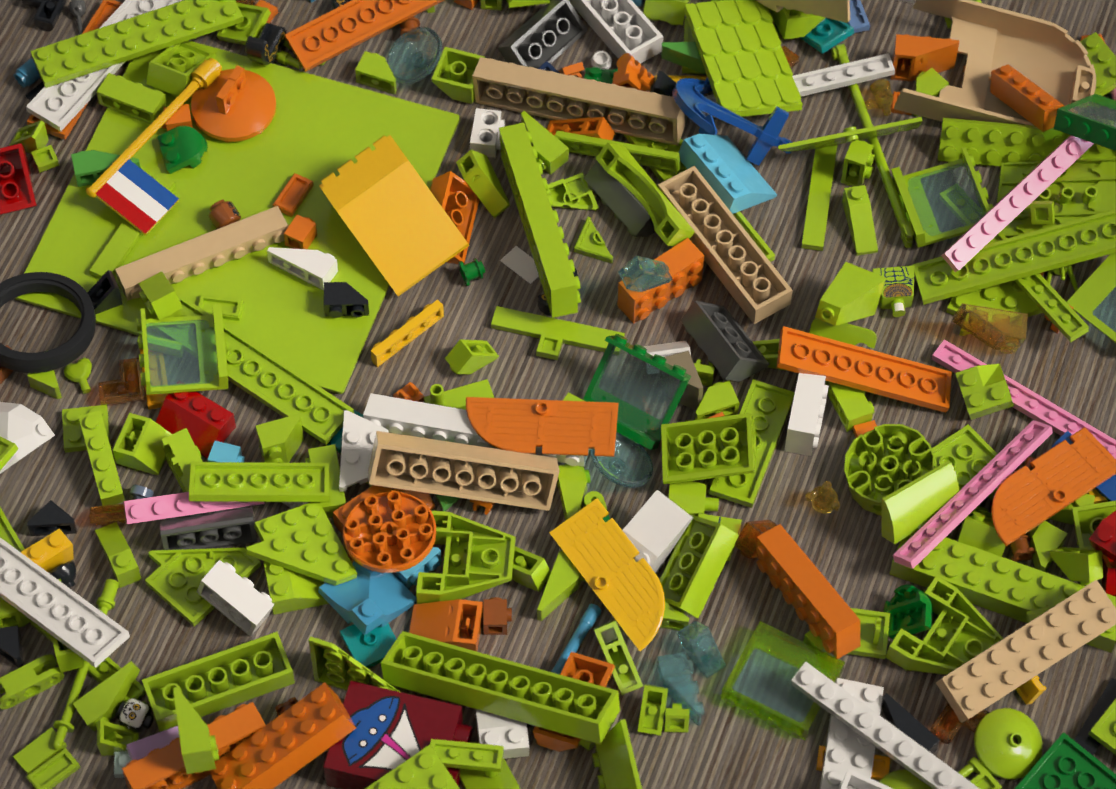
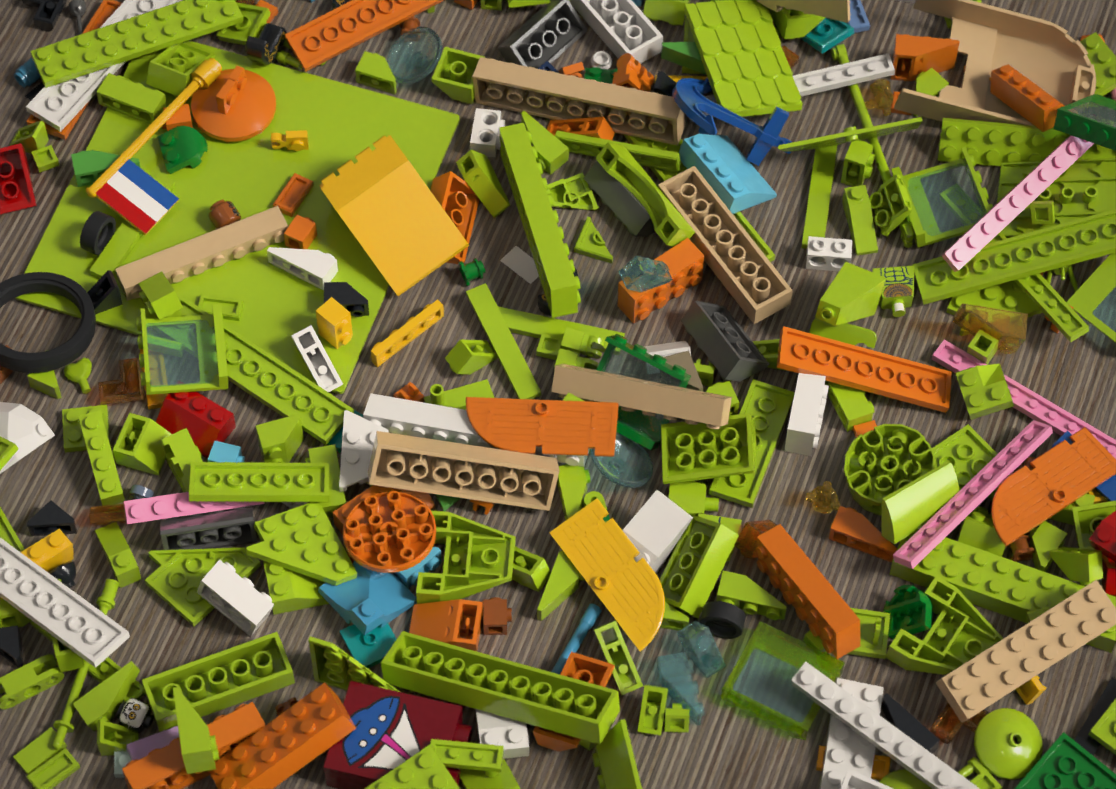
none -> black tyre [80,211,116,255]
none -> yellow plate [271,130,309,151]
none -> white slope [291,325,343,392]
none -> yellow brick [316,297,353,349]
none -> lime tile [466,283,541,399]
none -> tan brick [551,364,732,429]
none -> lime legs [554,327,605,370]
none -> black tyre [699,601,746,639]
none -> lime slope [716,570,786,620]
none -> white brick [806,237,852,271]
none -> orange slope [829,506,897,562]
none -> lime slope [869,174,912,236]
none -> lime brick [967,329,999,365]

